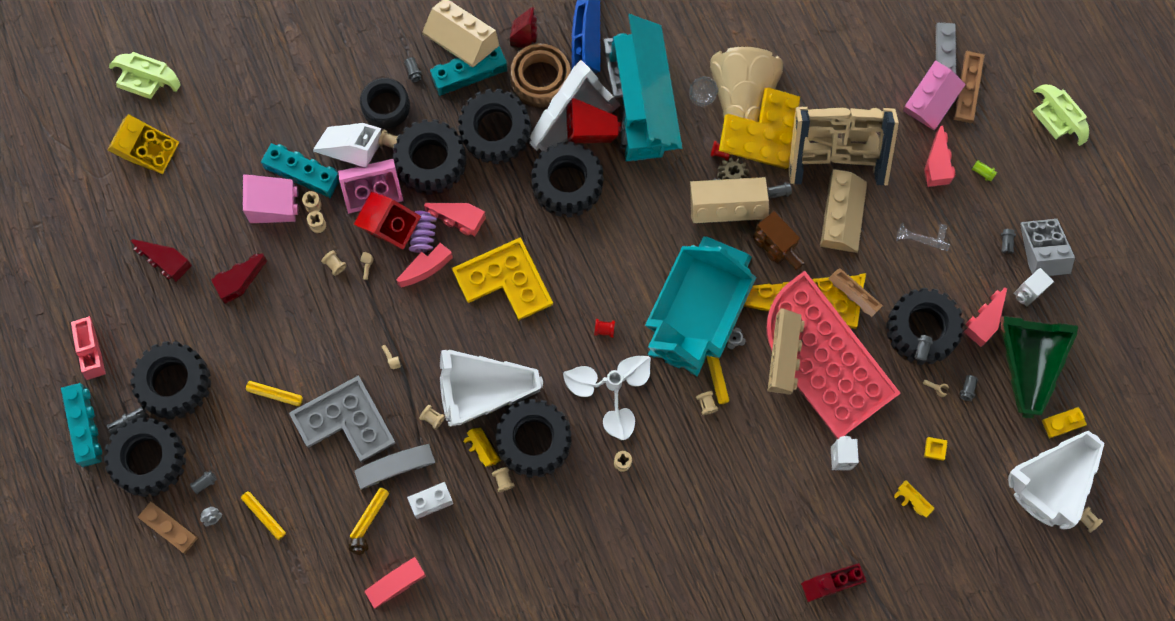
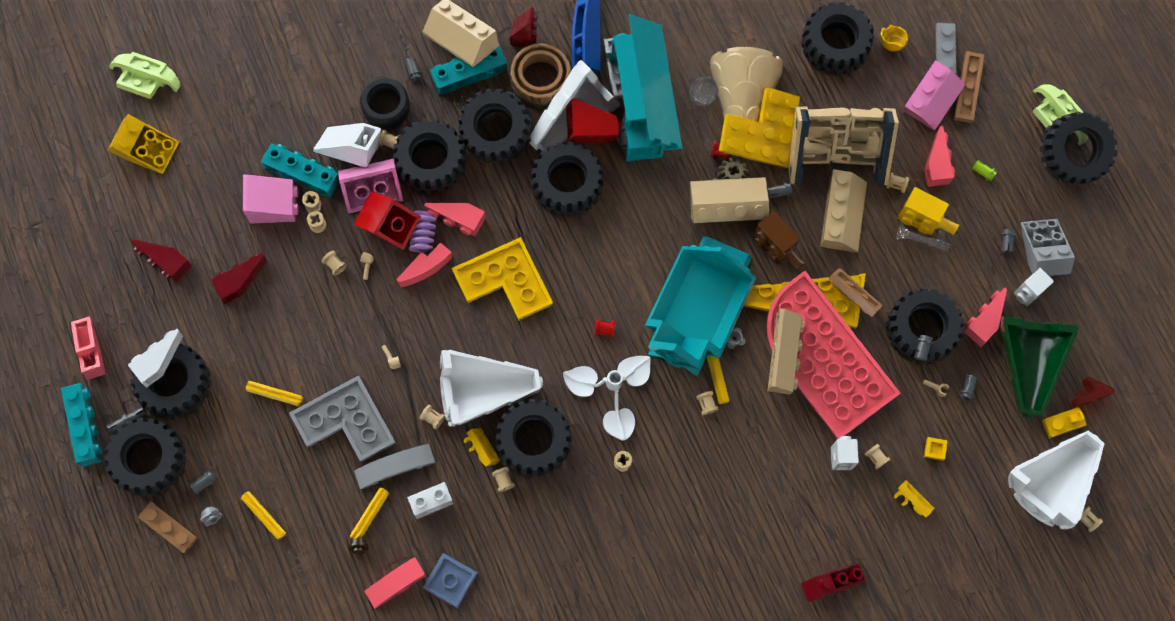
none -> white slope [128,329,183,388]
none -> sand blue tile [423,553,478,609]
none -> black tyre [801,2,874,75]
none -> tan bush [865,444,890,470]
none -> yellow hair [880,25,908,52]
none -> tan bush [886,172,909,193]
none -> yellow brick [898,187,959,235]
none -> black tyre [1040,112,1118,184]
none -> clear red slope [1071,377,1115,408]

